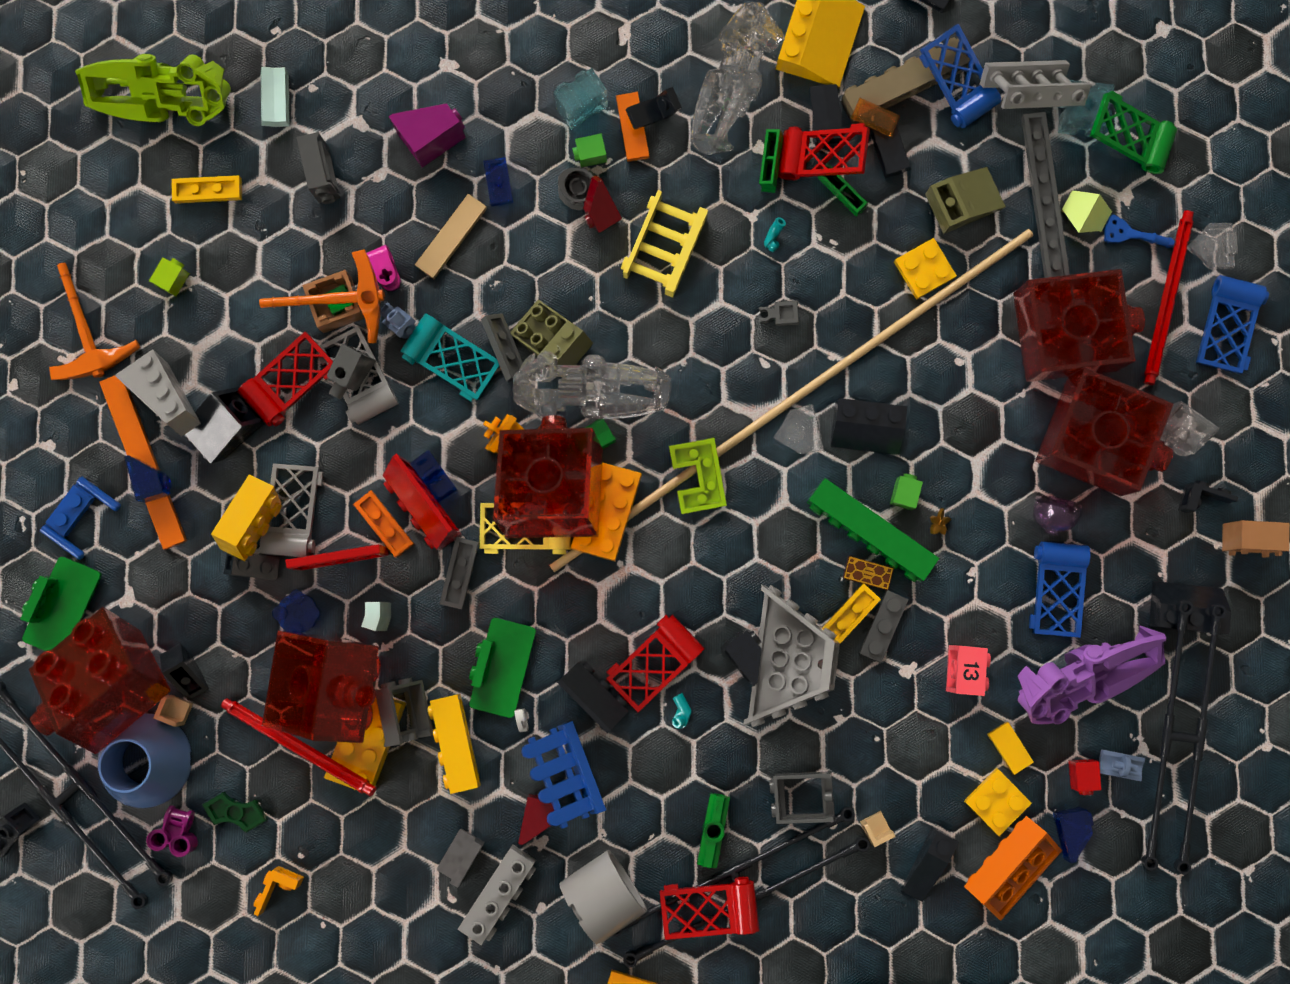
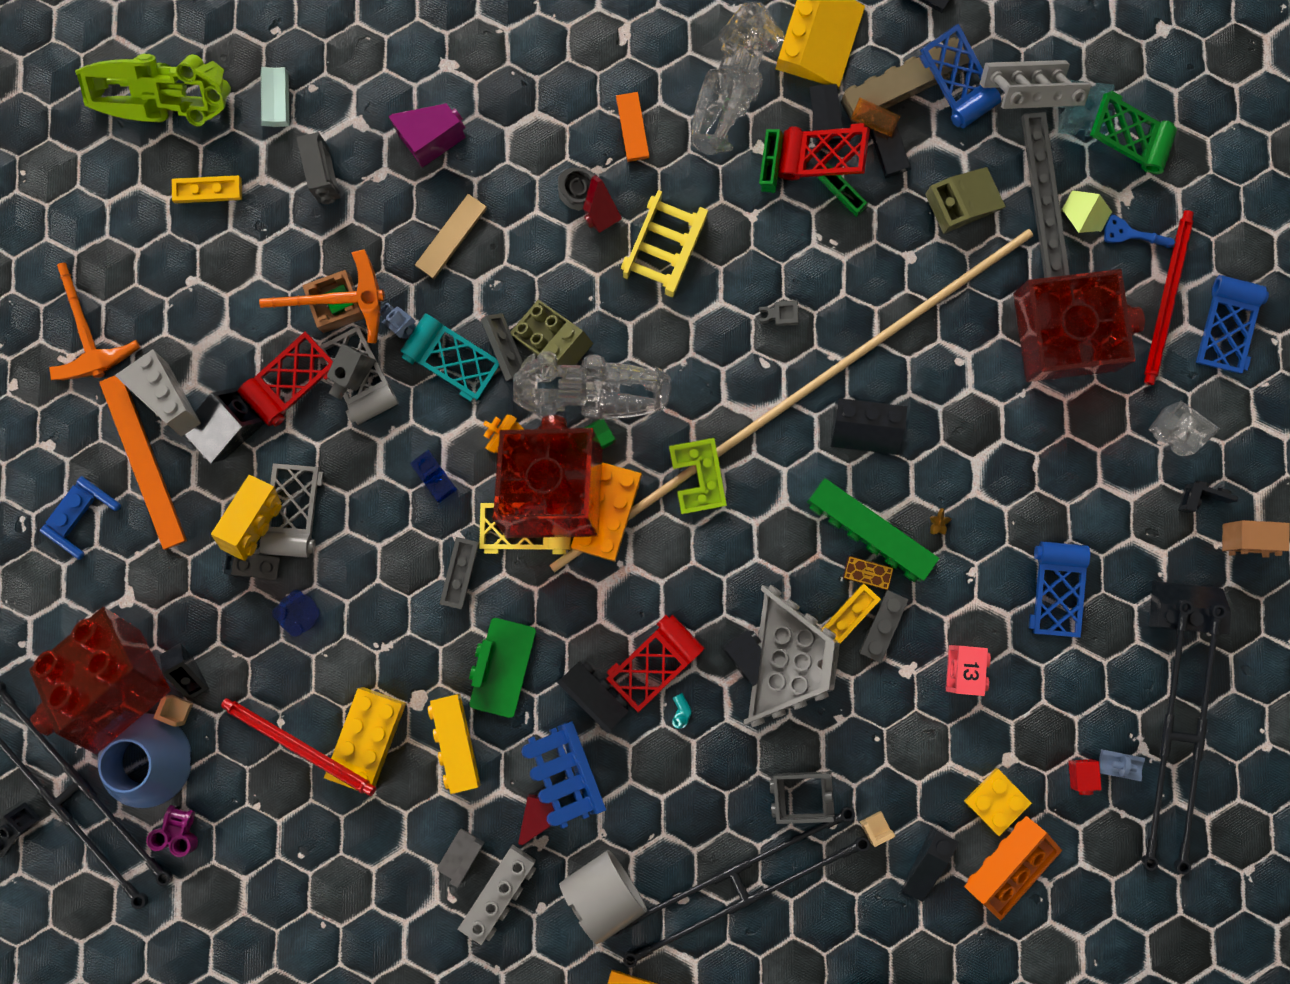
green bracket [20,557,102,657] -> none
clear blue slope [124,455,171,503] -> none
lime brick [149,257,190,296] -> none
dark green tile [202,792,268,833] -> none
light orange bracket [253,866,304,916] -> none
clear red brick [262,631,381,743] -> none
red tile [285,544,389,571] -> none
orange tile [353,490,414,558] -> none
light aqua piece [361,602,391,631] -> none
dark pink piece [367,244,401,291] -> none
dark grey window [372,677,433,747] -> none
red slope [382,453,462,551] -> none
clear blue plate [483,157,513,207] -> none
white tile [514,708,529,732] -> none
clear light blue brick [554,68,608,130] -> none
bright green brick [572,133,607,168] -> none
black bracket [626,87,682,129] -> none
red piece [660,877,759,940] -> none
green piece [697,793,730,868] -> none
teal arm [764,217,786,252] -> none
clear plate [774,404,824,455] -> none
bright green brick [890,474,923,510] -> none
yellow plate [894,238,957,300] -> none
yellow tile [987,722,1034,775] -> none
medium lavender piece [1018,626,1166,724] -> none
clear purple cylinder [1033,496,1082,535] -> none
clear red brick [1035,368,1174,496] -> none
clear blue slope [1053,807,1094,863] -> none
clear plate [1187,223,1238,269] -> none

